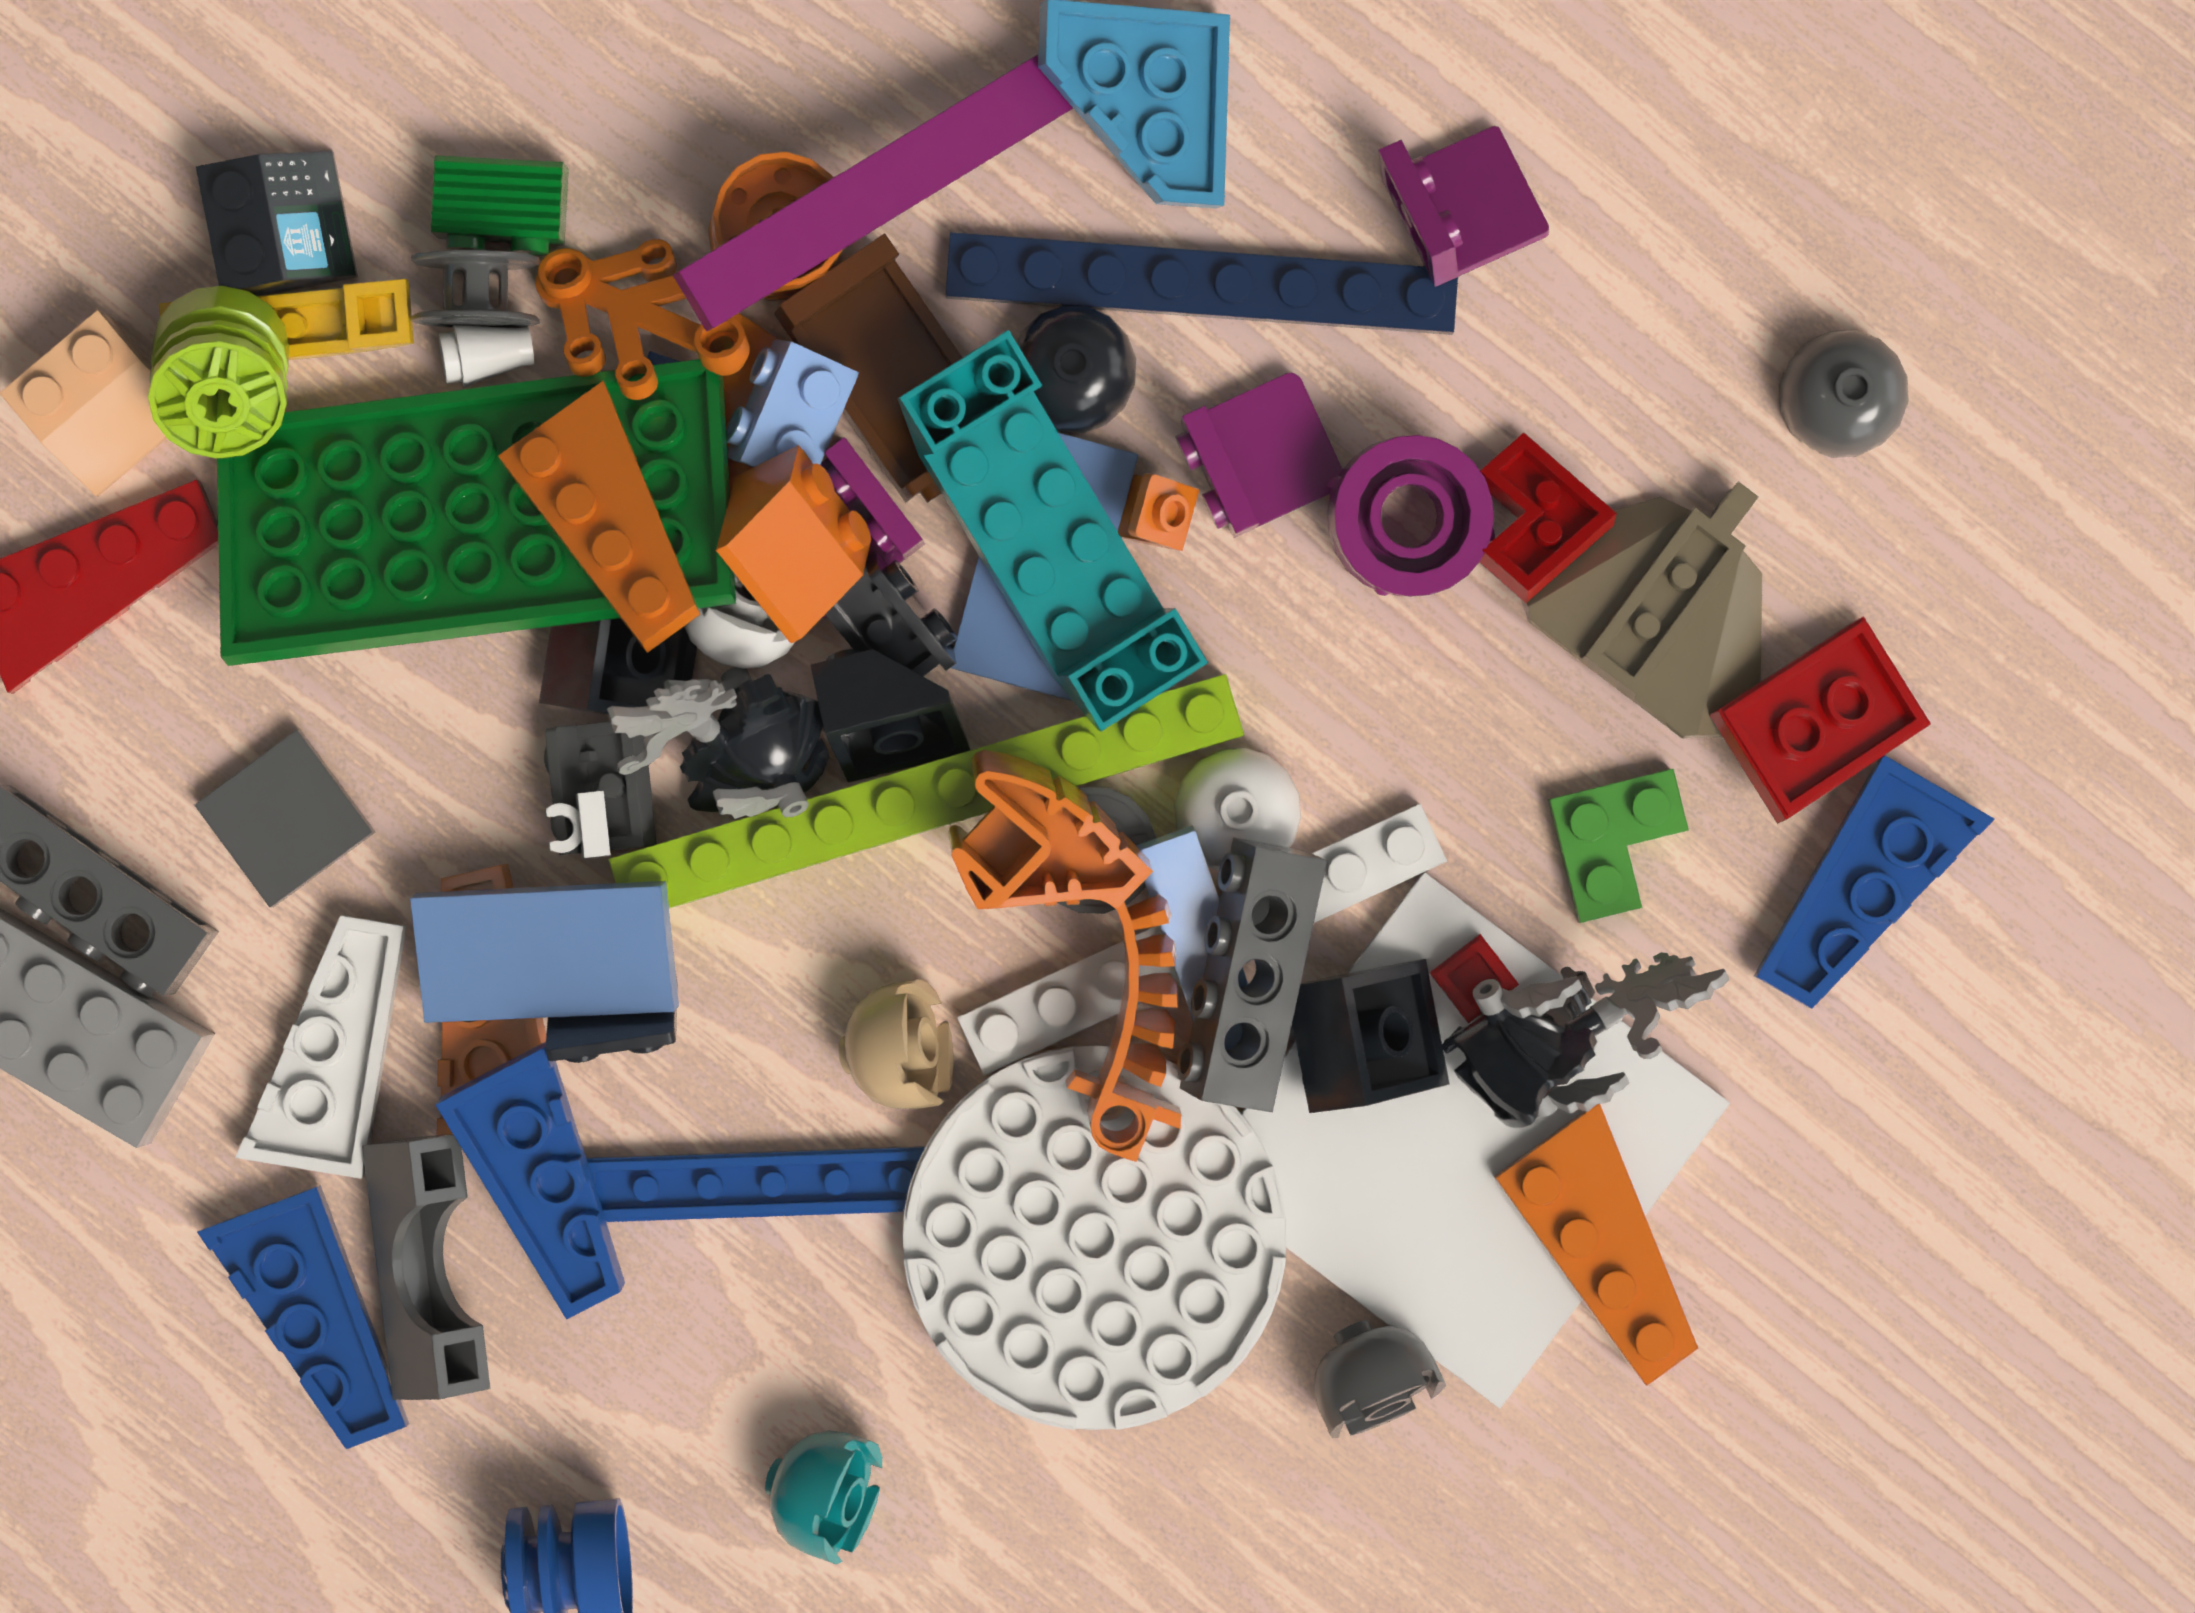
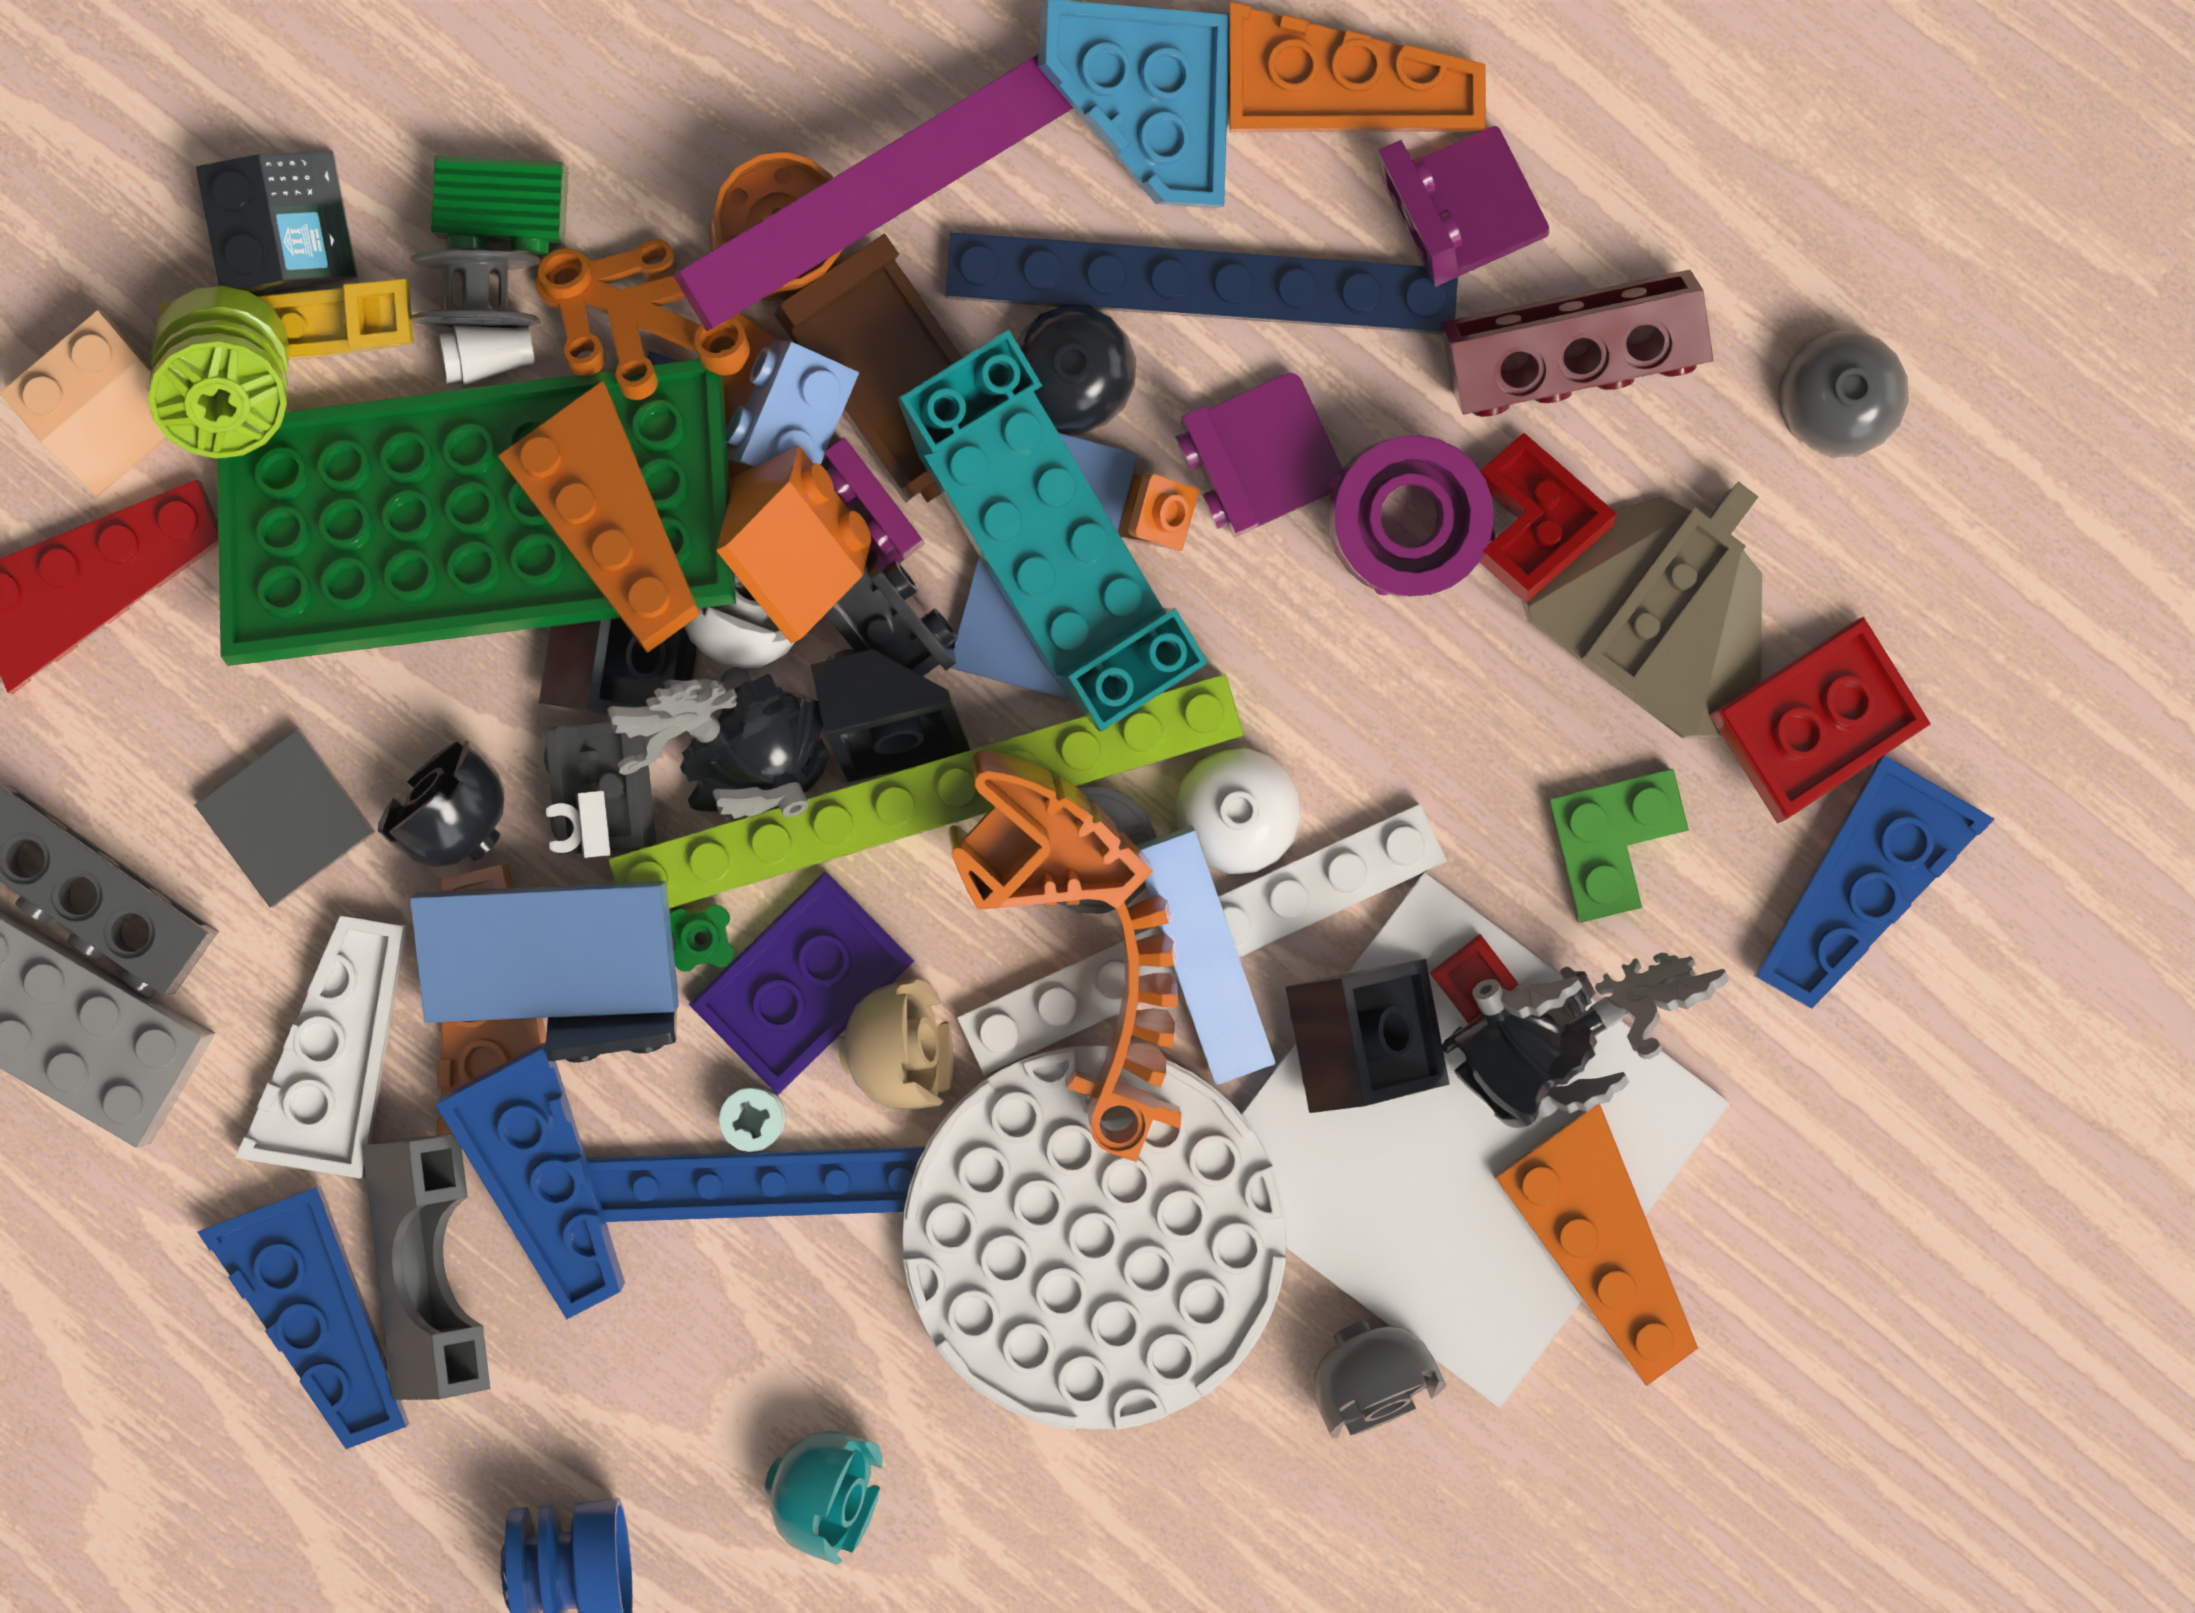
dark grey brick [1177,837,1327,1113] -> none
none -> black cylinder [378,740,505,867]
none -> green plate [670,905,735,972]
none -> dark purple tile [688,870,915,1095]
none -> light aqua wheel [719,1085,786,1152]
none -> orange wing [1229,1,1486,132]
none -> brick [1441,269,1714,417]

